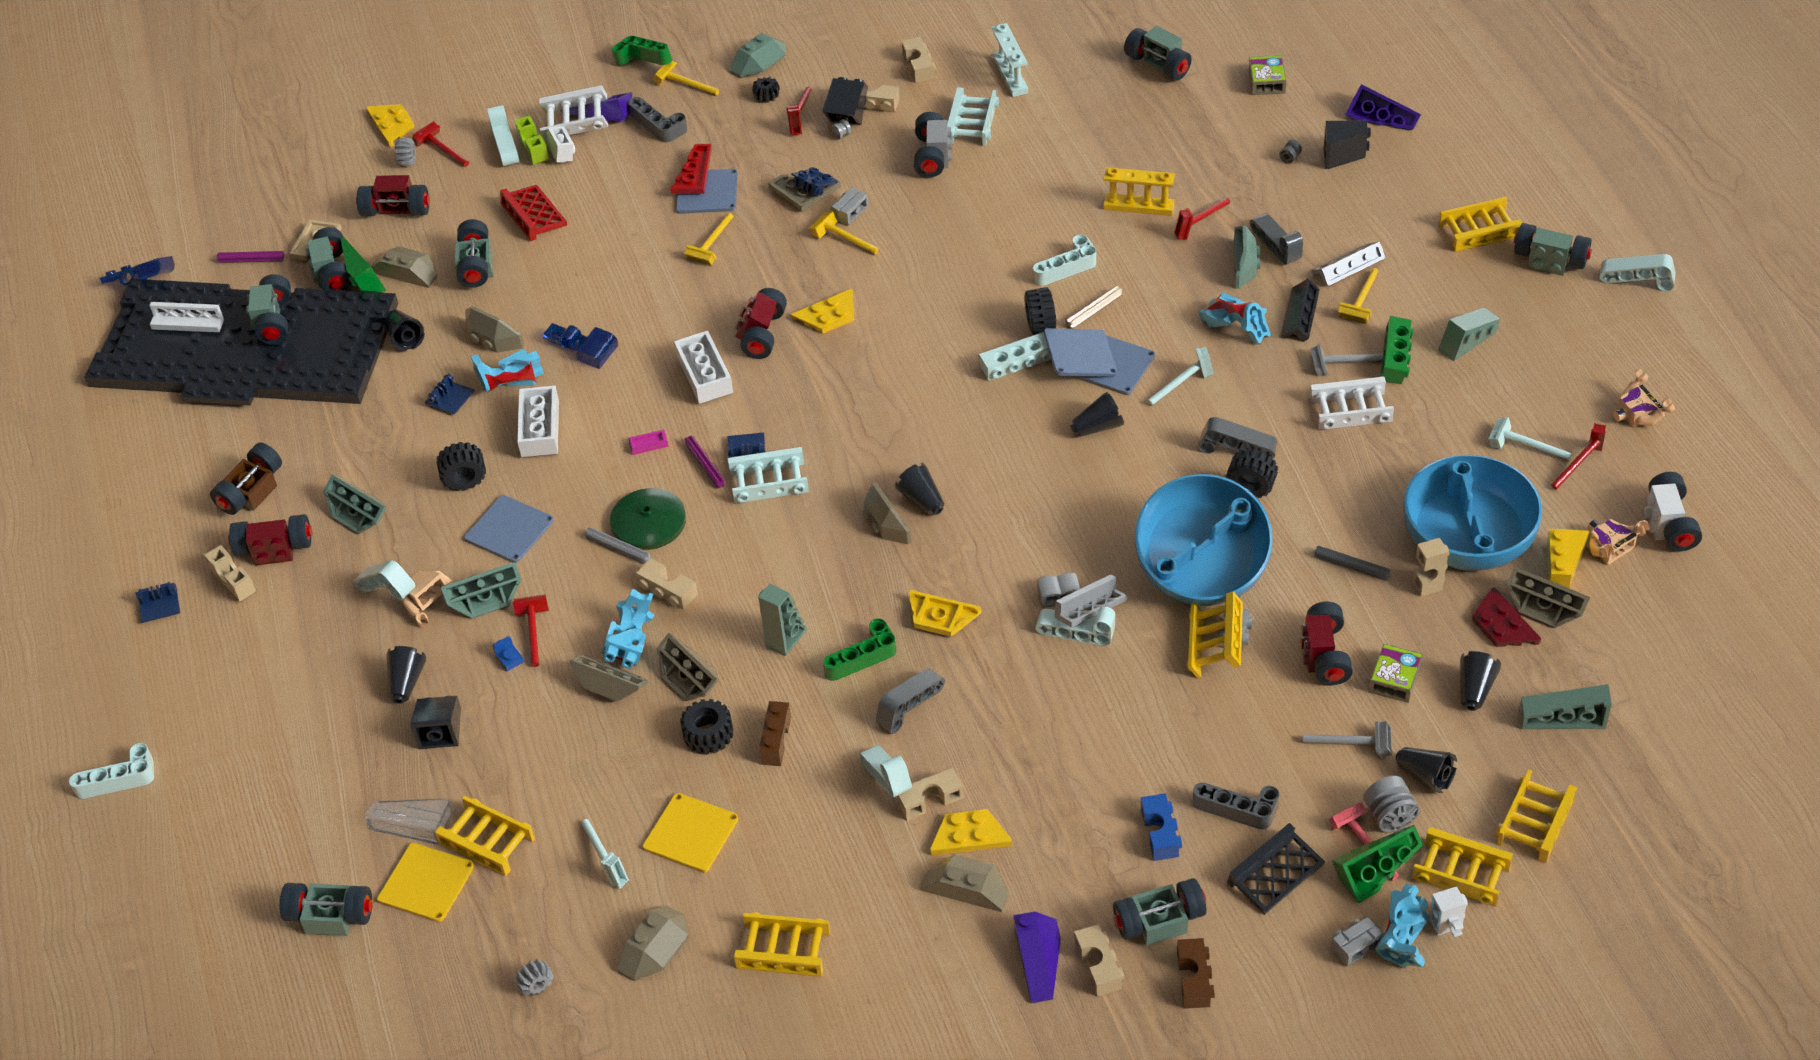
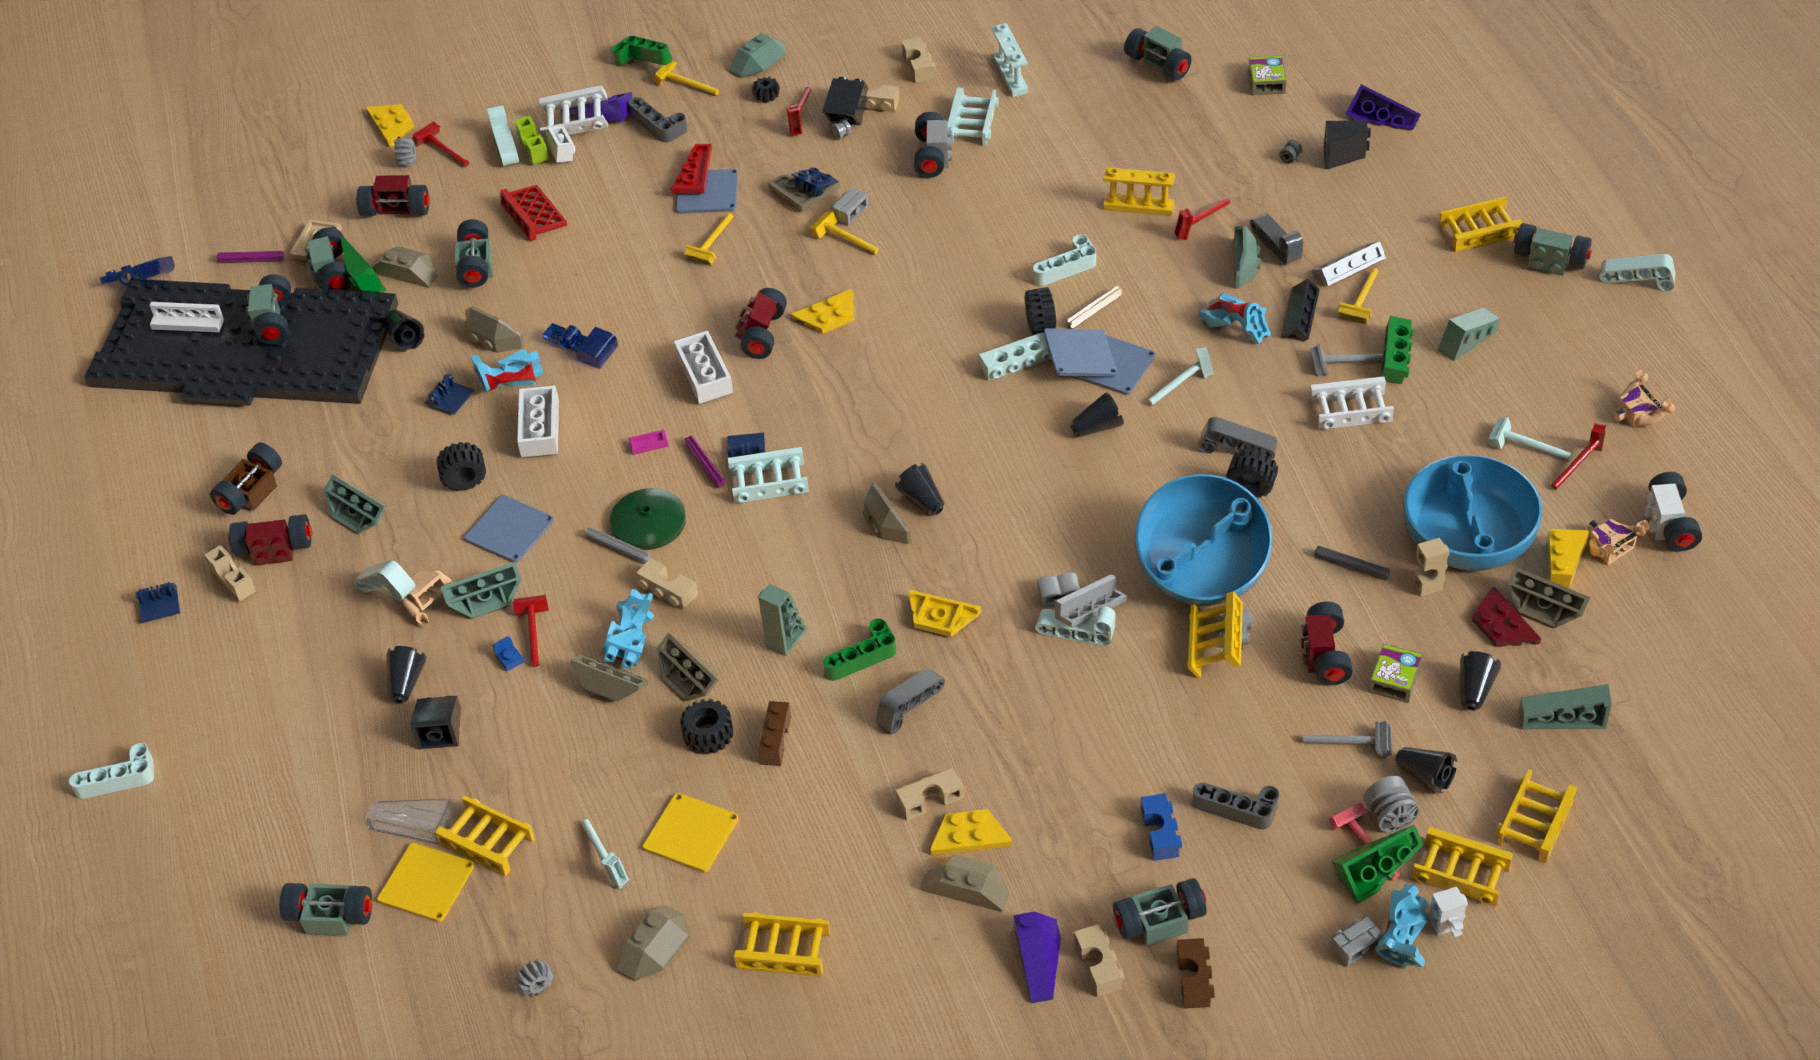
light aqua beam [859,745,912,797] -> none
black fence [1227,823,1325,915] -> none

